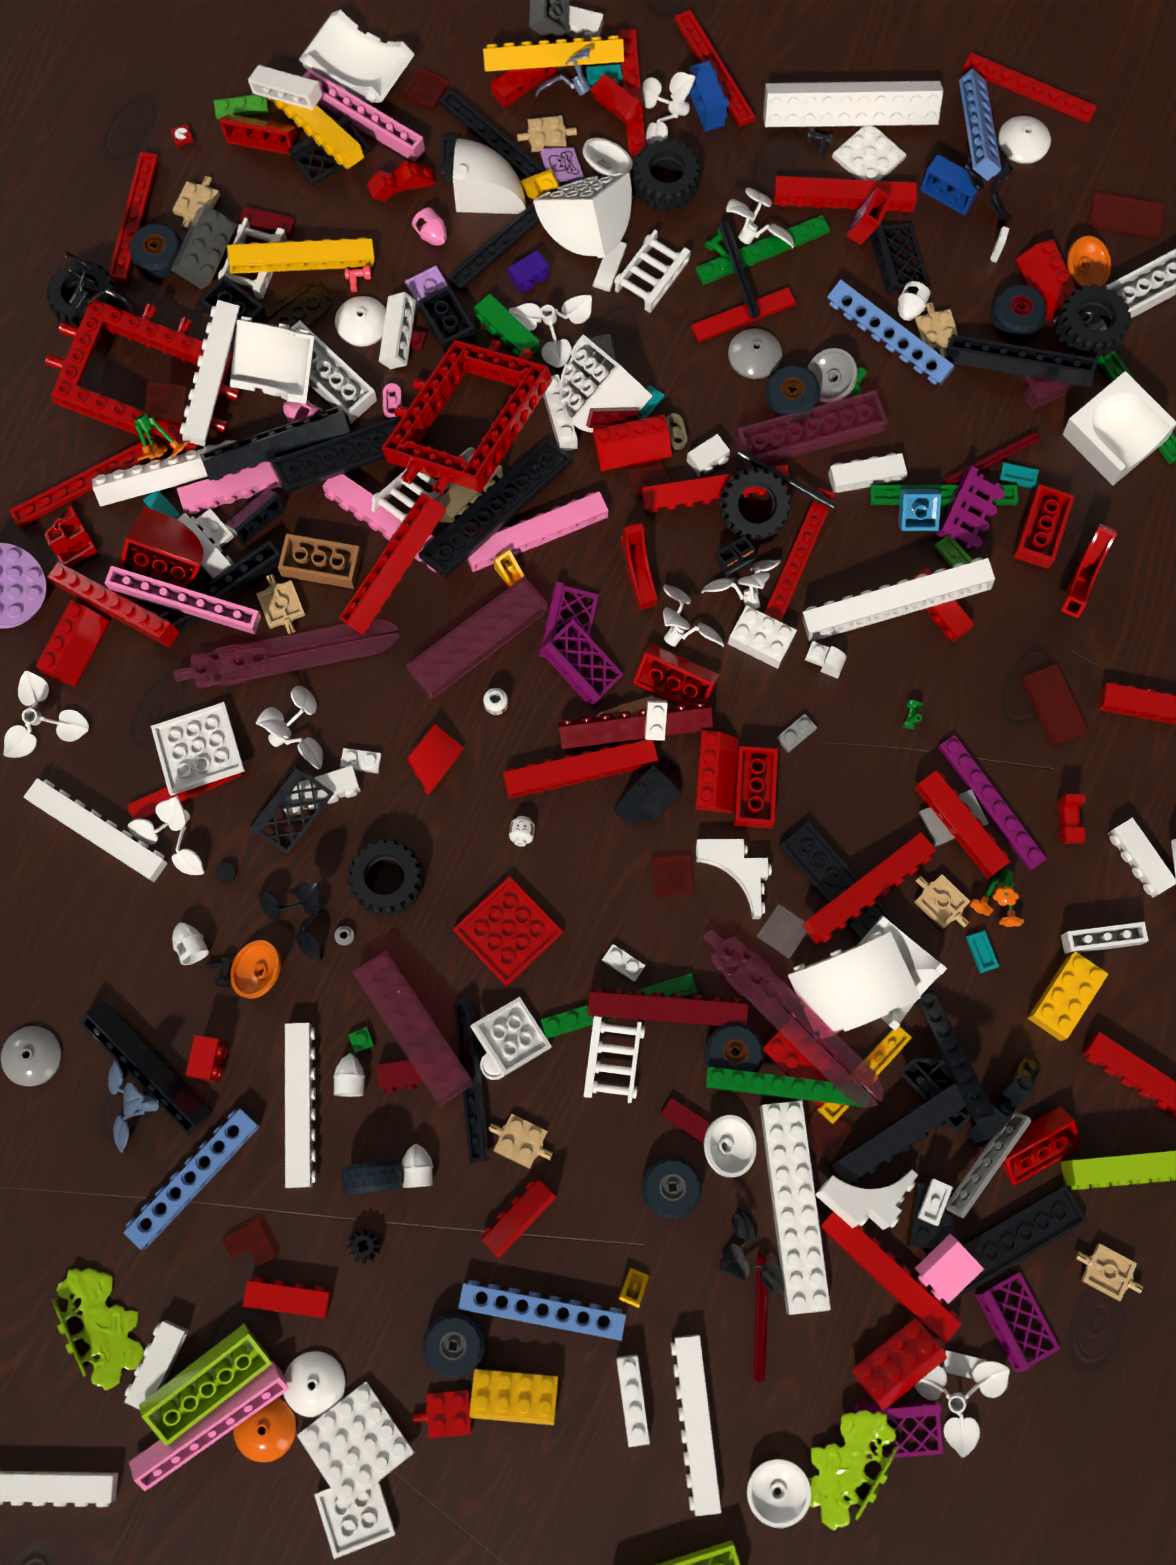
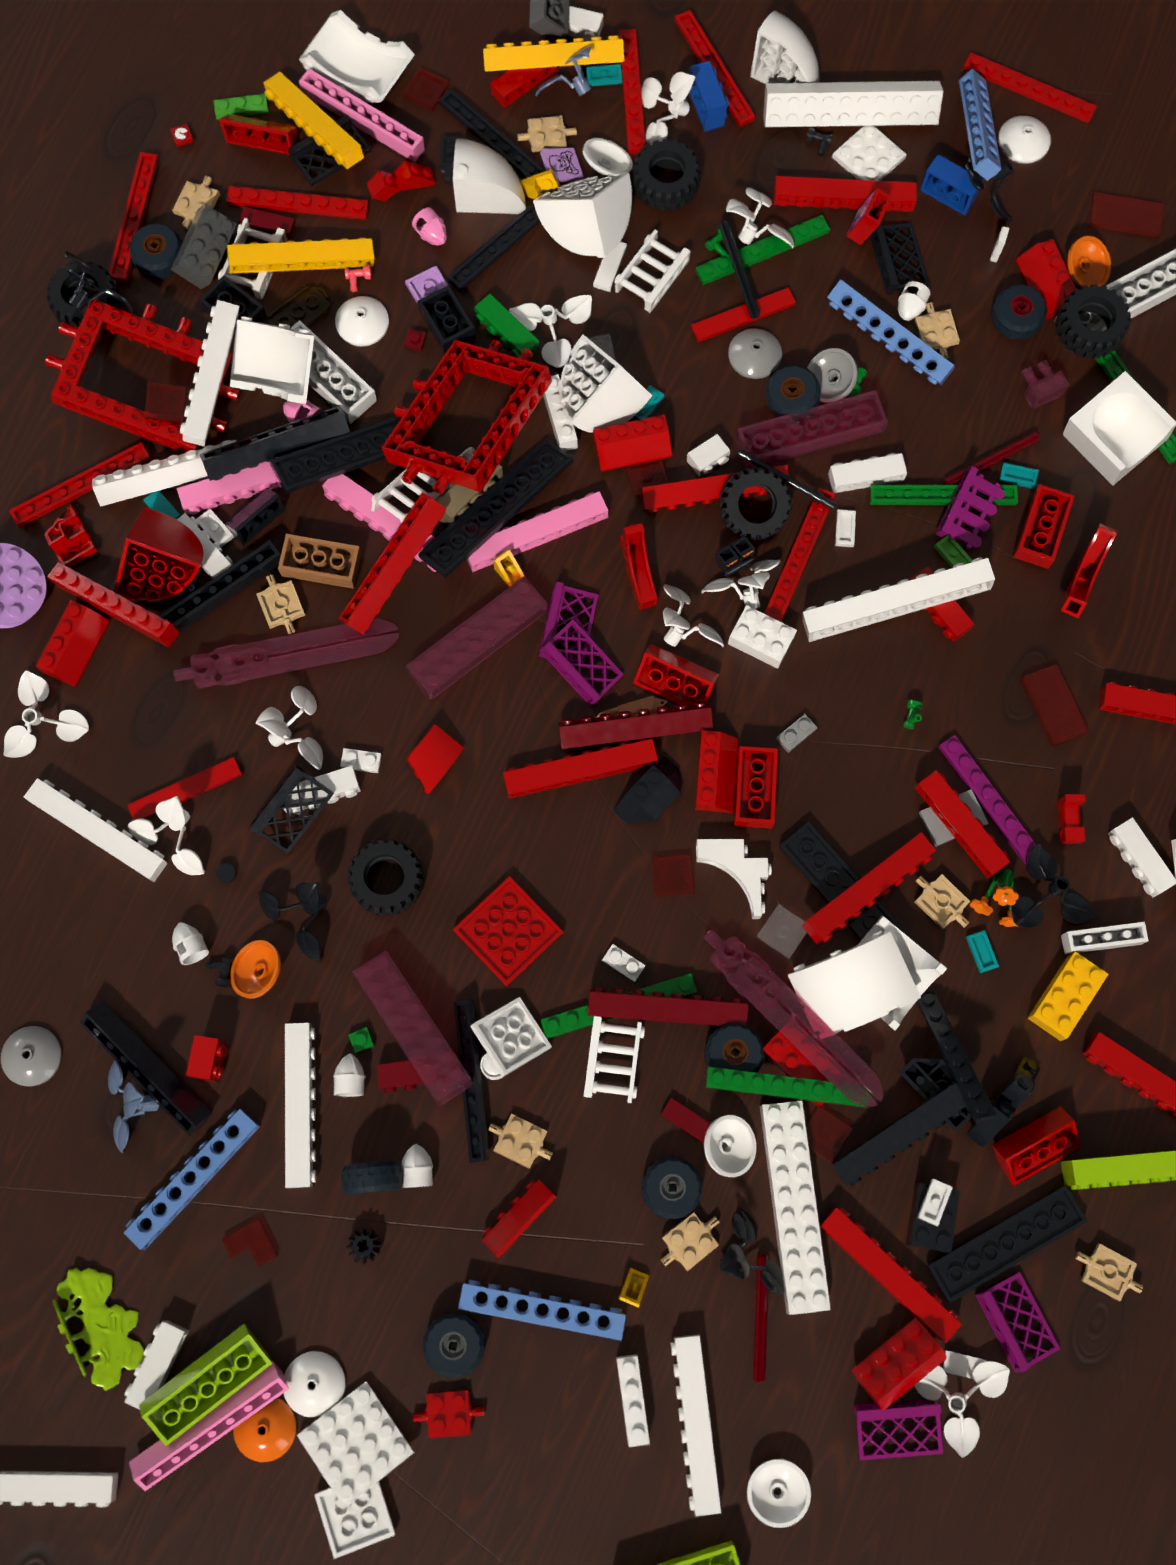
bright pink brick [105,566,261,634] -> none
plant [134,413,189,461] -> none
white plate [151,702,245,796] -> none
red brick [243,1277,332,1318] -> none
white brick [248,65,322,110] -> none
light grey plate [334,926,354,946] -> none
white brick [379,292,416,369] -> none
bright pink plate [383,383,402,419] -> none
yellow brick [470,1369,558,1425] -> none
white head [483,688,508,715] -> none
dark purple brick [508,250,550,293] -> none
white head [509,816,535,846] -> none
dark red tile [586,407,639,428] -> none
red brick [590,74,644,126] -> none
white plate [645,701,668,741] -> none
dark tan plate [666,414,687,450] -> none
white brick [805,641,846,679] -> none
lime plant [807,1410,899,1531] -> none
white arch [815,1170,918,1230] -> none
yellow tile [818,1026,912,1124] -> none
dark azure brick [898,489,941,531] -> none
bright pink brick [915,1234,983,1304] -> none
light grey plate [945,1111,1031,1219] -> none
black brick [947,334,1098,388] -> none
none -> red plate [226,186,369,220]
none -> tan plate [660,1212,720,1271]
none -> white brick [751,11,819,84]
none -> white tile [835,509,856,547]
none -> black plant [1011,844,1097,928]

